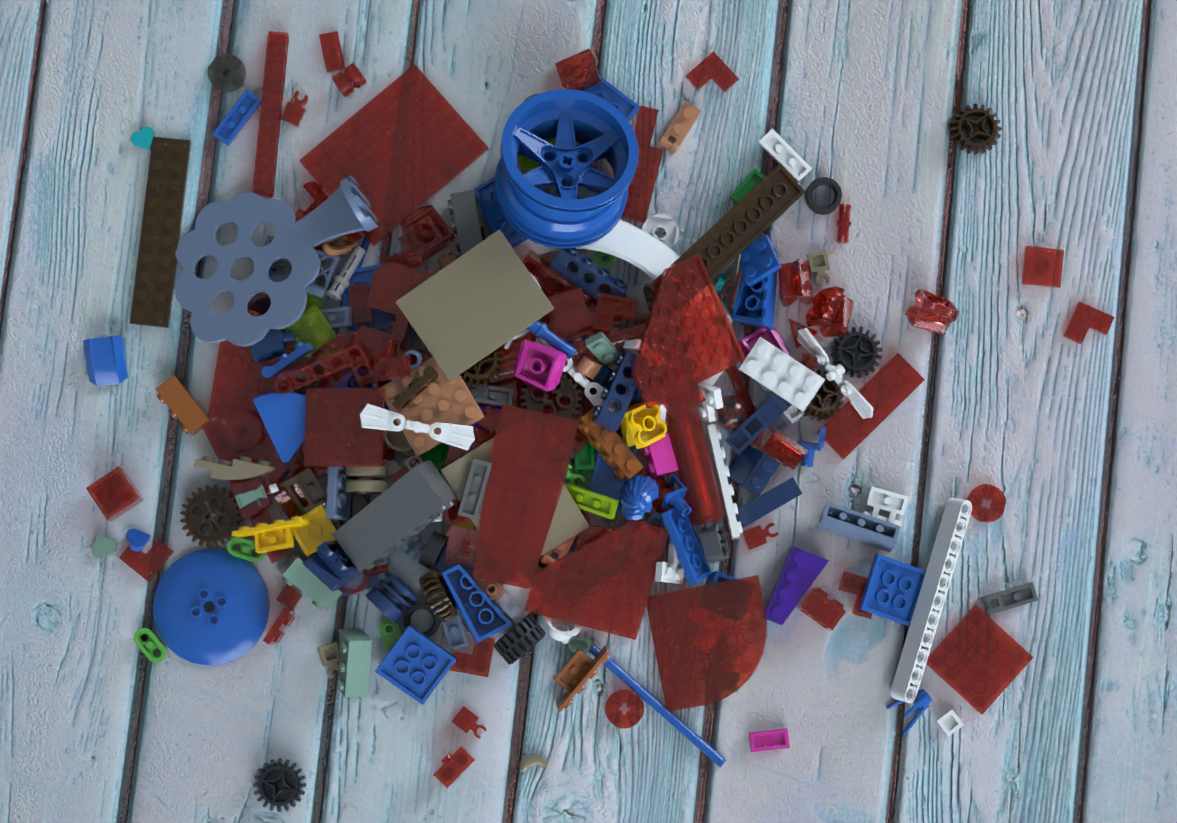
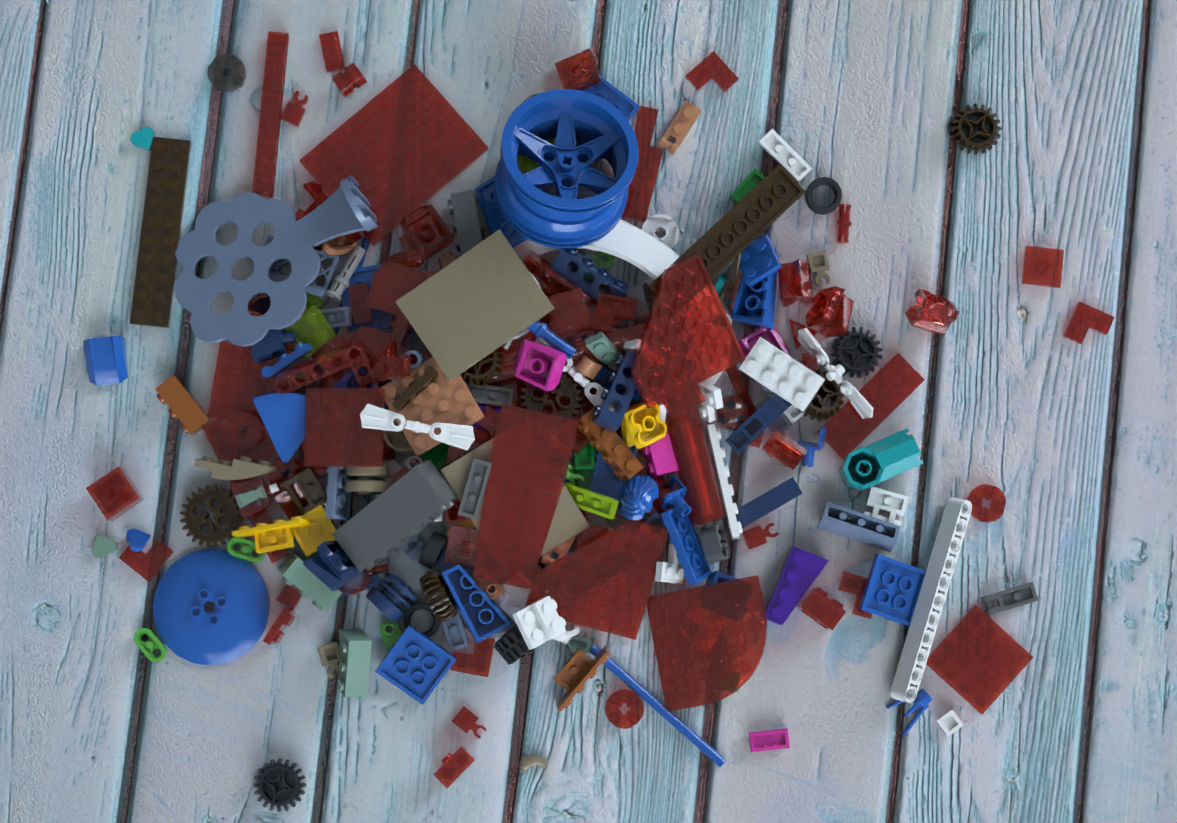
blue plate [212,89,262,147] -> none
dark blue slope [728,445,780,497] -> none
none -> white plate [512,596,566,650]
none -> teal brick [839,428,923,491]

